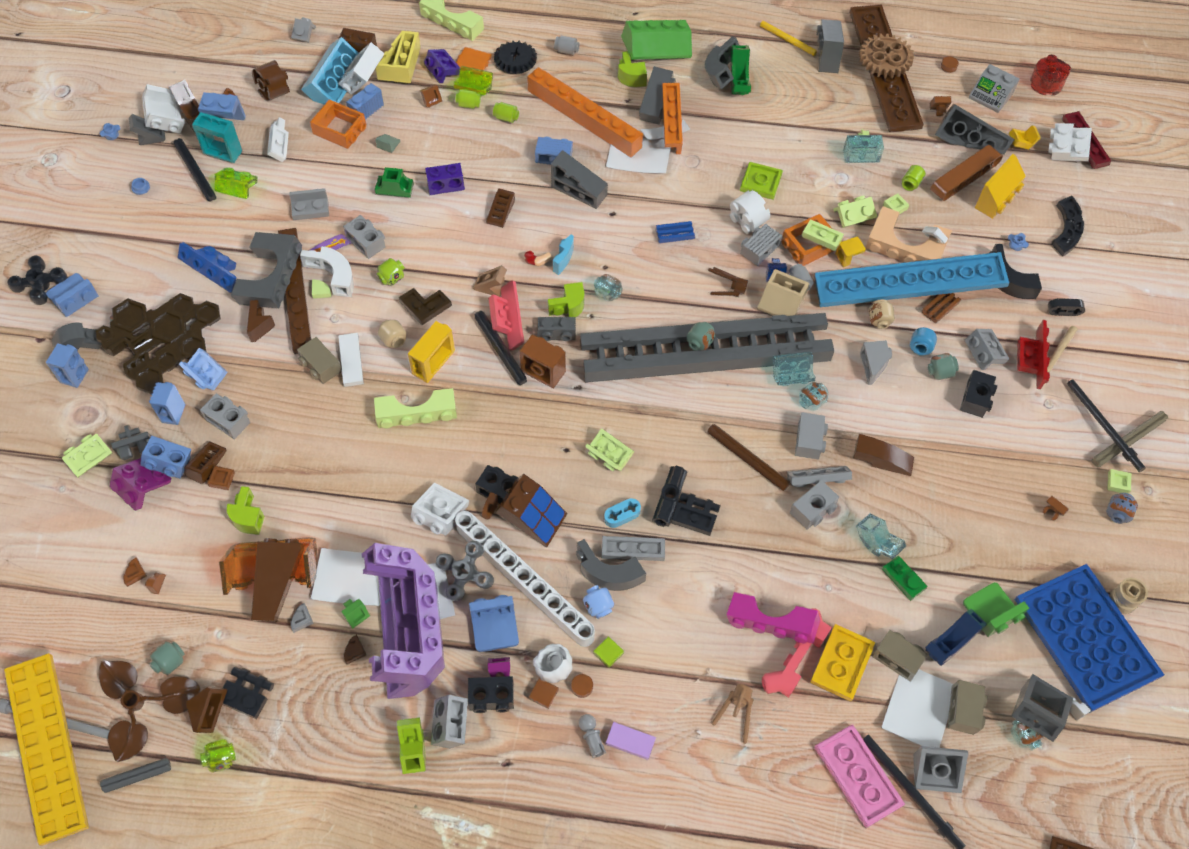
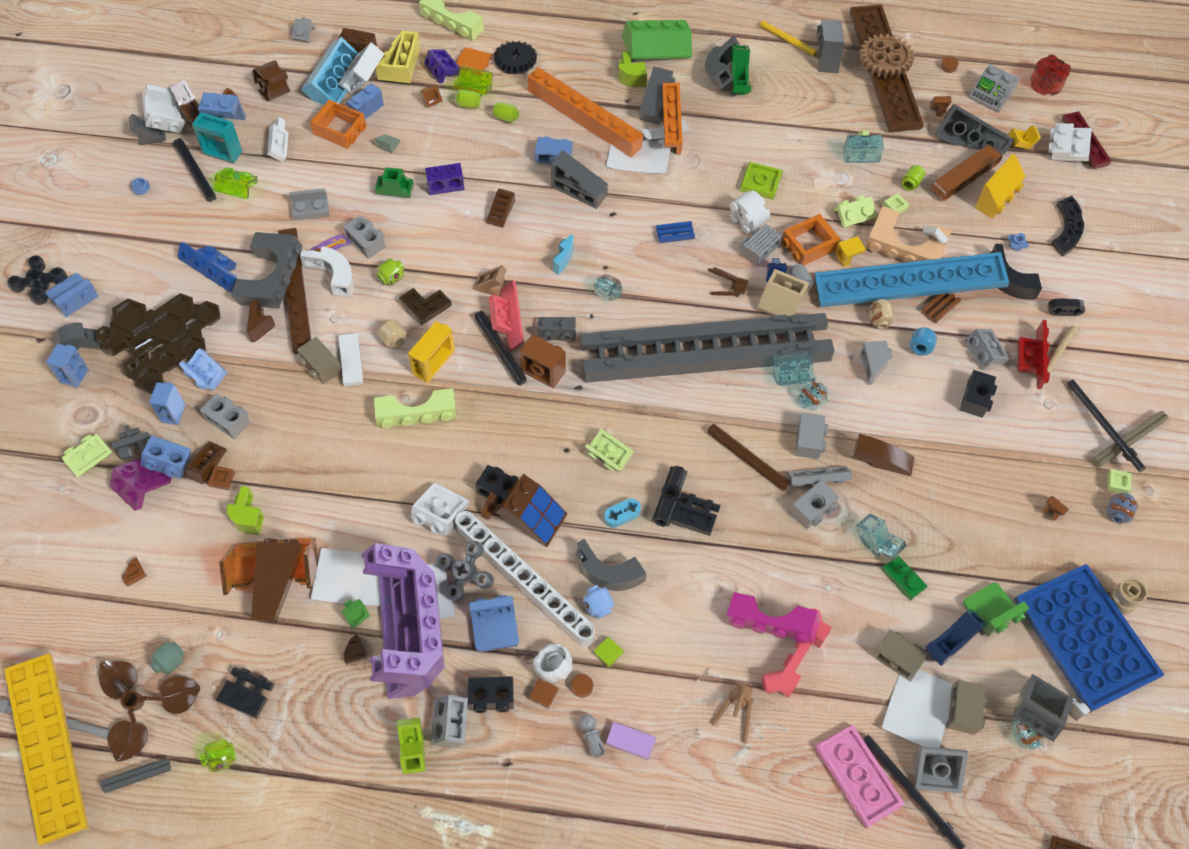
medium blue plate [100,123,120,140] -> none
dark orange tile [145,572,166,595] -> none
reddish brown slope [186,687,227,733] -> none
light grey tile [291,603,314,633] -> none
yellowish green tile [312,279,332,298] -> none
magenta tile [488,657,511,677] -> none
arm [524,251,552,266] -> none
lime brick [548,282,584,317] -> none
light grey brick [554,35,580,55] -> none
light grey plate [602,536,665,561] -> none
sand green head [687,322,715,351] -> none
yellowish green plate [802,219,844,251] -> none
yellow plate [810,624,876,702] -> none
sand green head [928,353,959,380] -> none

